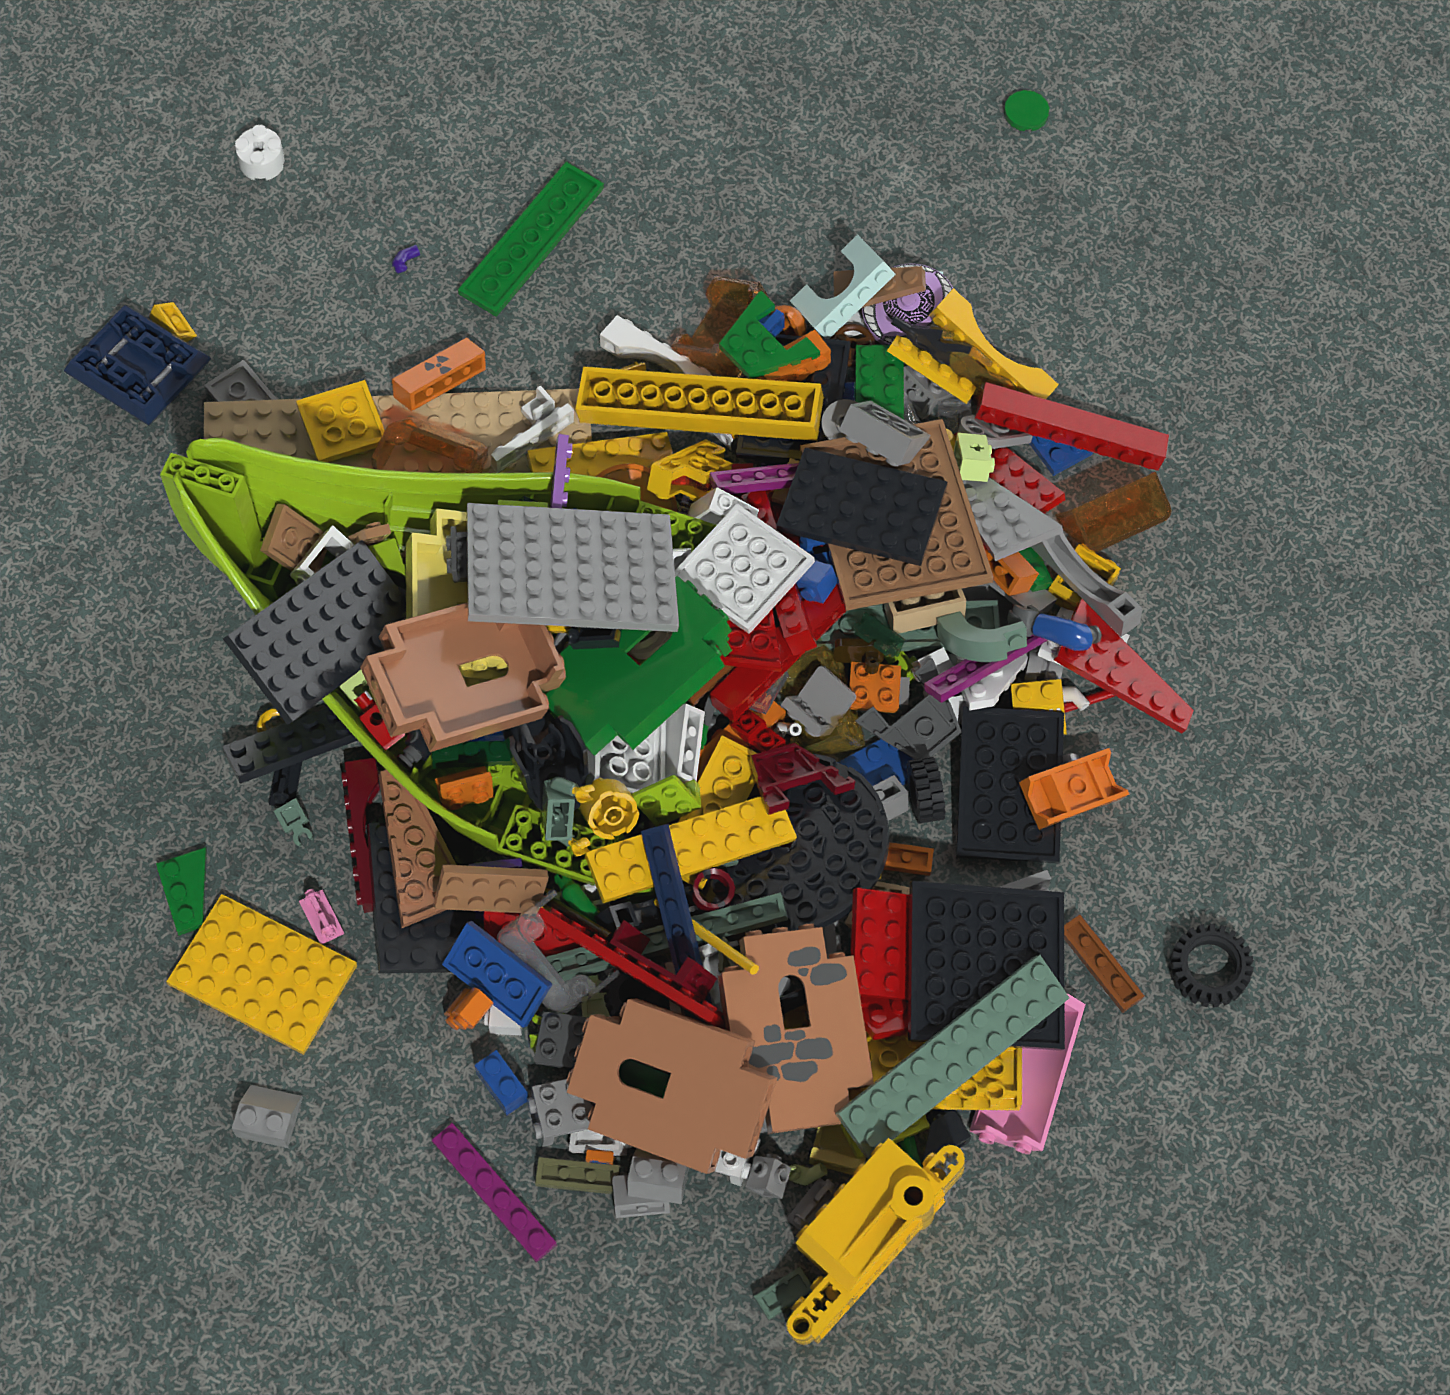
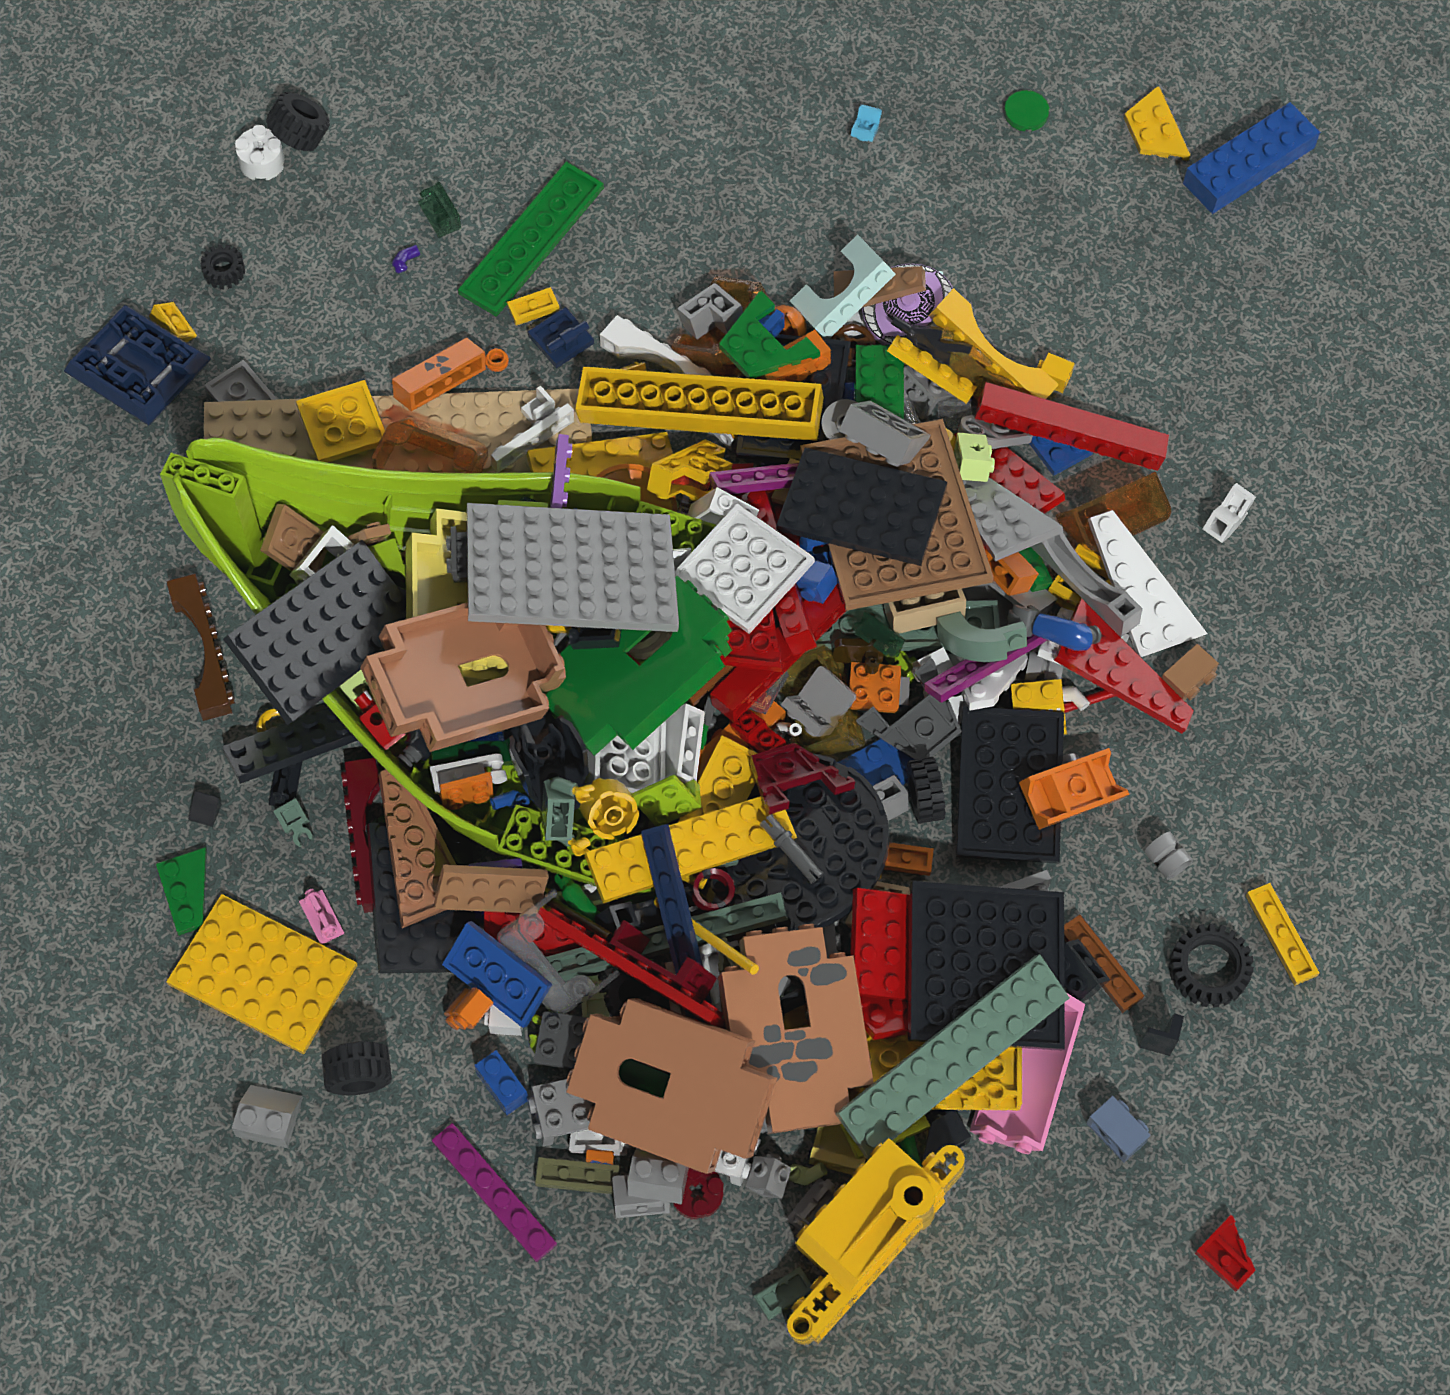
none -> reddish brown arch [166,574,235,721]
none -> black slope [188,791,222,827]
none -> black tyre [200,244,245,289]
none -> black tyre [266,92,330,151]
none -> black tyre [321,1041,392,1095]
none -> clear green hinge [418,182,461,238]
none -> white plate [430,754,507,794]
none -> orange plate [485,348,509,372]
none -> blue arm [490,790,530,810]
none -> yellow plate [507,287,560,325]
none -> dark blue plate [528,307,594,369]
none -> dark red plate [672,1168,724,1219]
none -> light grey brick [677,283,743,339]
none -> dark grey pin [760,814,824,884]
none -> medium azure bracket [851,105,882,142]
none -> yellow brick [1037,353,1075,393]
none -> black brick [1064,939,1110,1002]
none -> sand blue brick [1086,1096,1151,1163]
none -> white wing [1088,510,1207,657]
none -> yellow wing [1124,87,1190,161]
none -> black panel [1139,1013,1184,1056]
none -> light grey wheel [1144,831,1193,880]
none -> medium nougat brick [1162,644,1219,701]
none -> blue brick [1183,102,1320,214]
none -> red wing [1195,1215,1256,1292]
none -> white brick [1203,483,1256,543]
none -> yellow plate [1246,883,1319,986]

